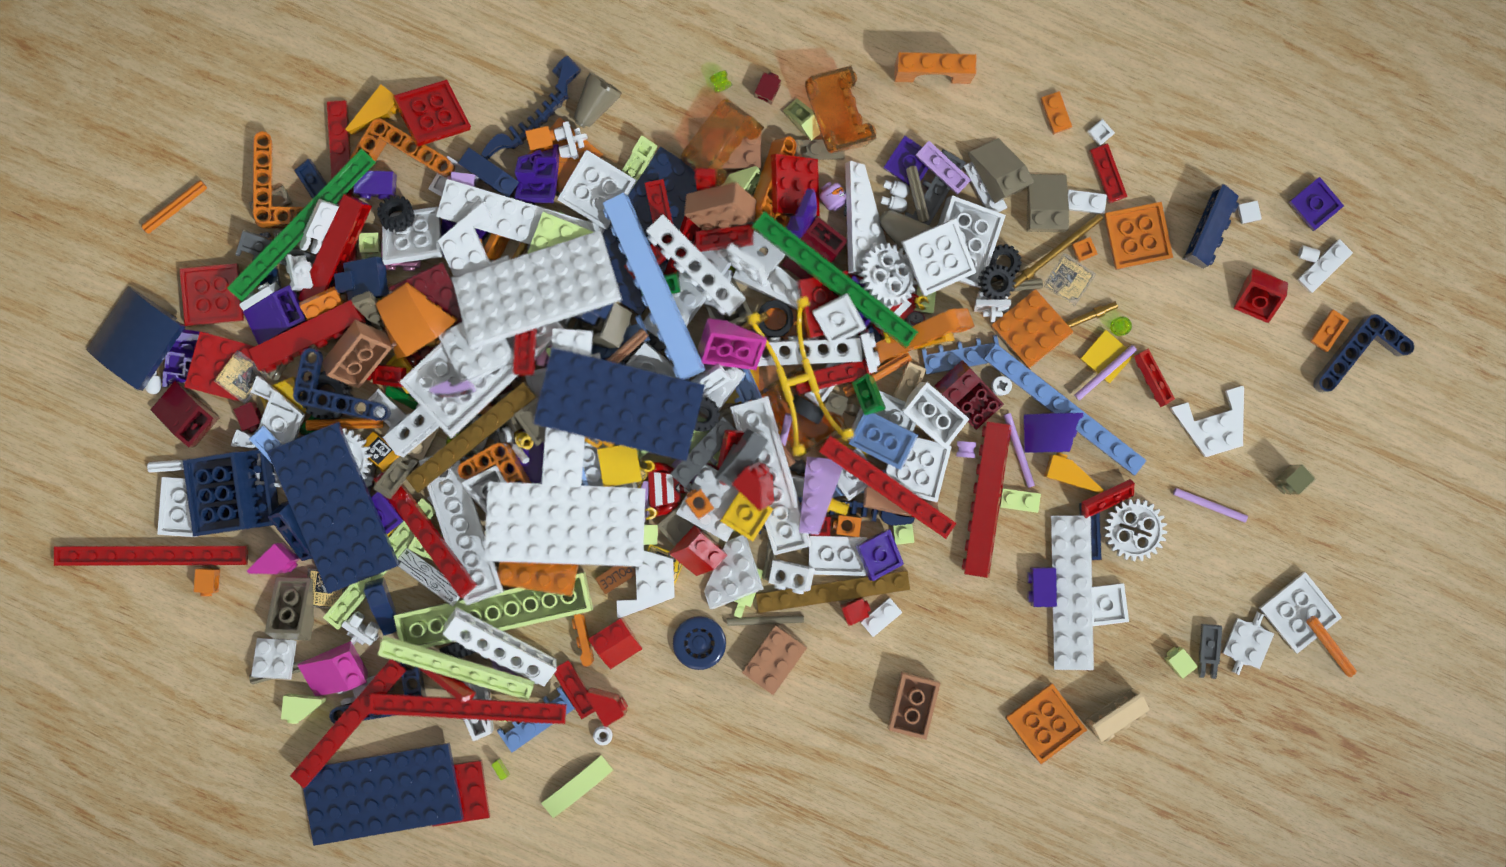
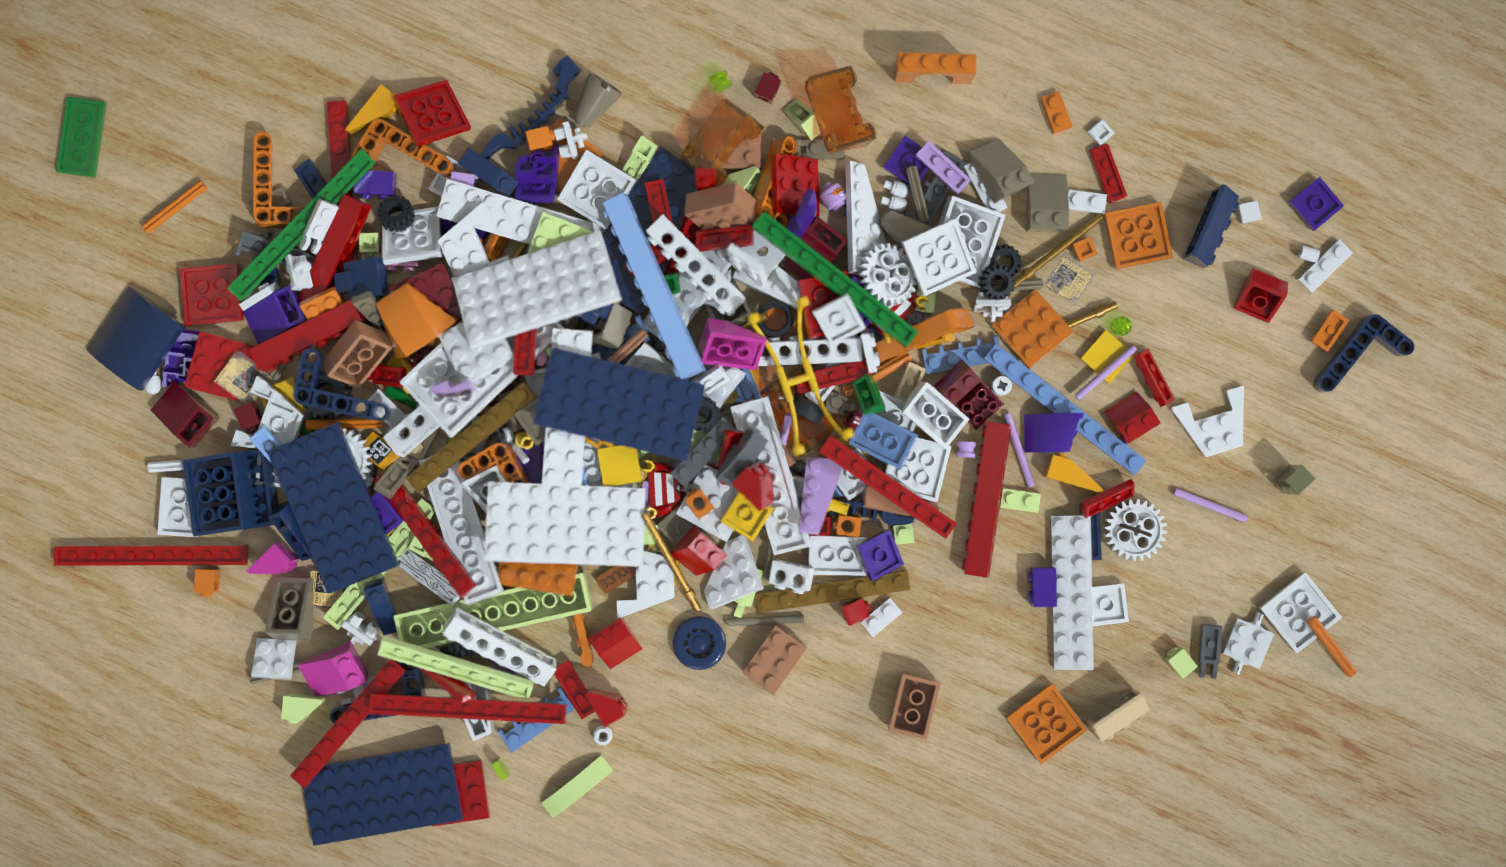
none -> green tile [56,97,107,178]
none -> pearl gold bar [641,512,701,612]
none -> dark red tile [845,410,862,430]
none -> red slope [1104,391,1161,444]

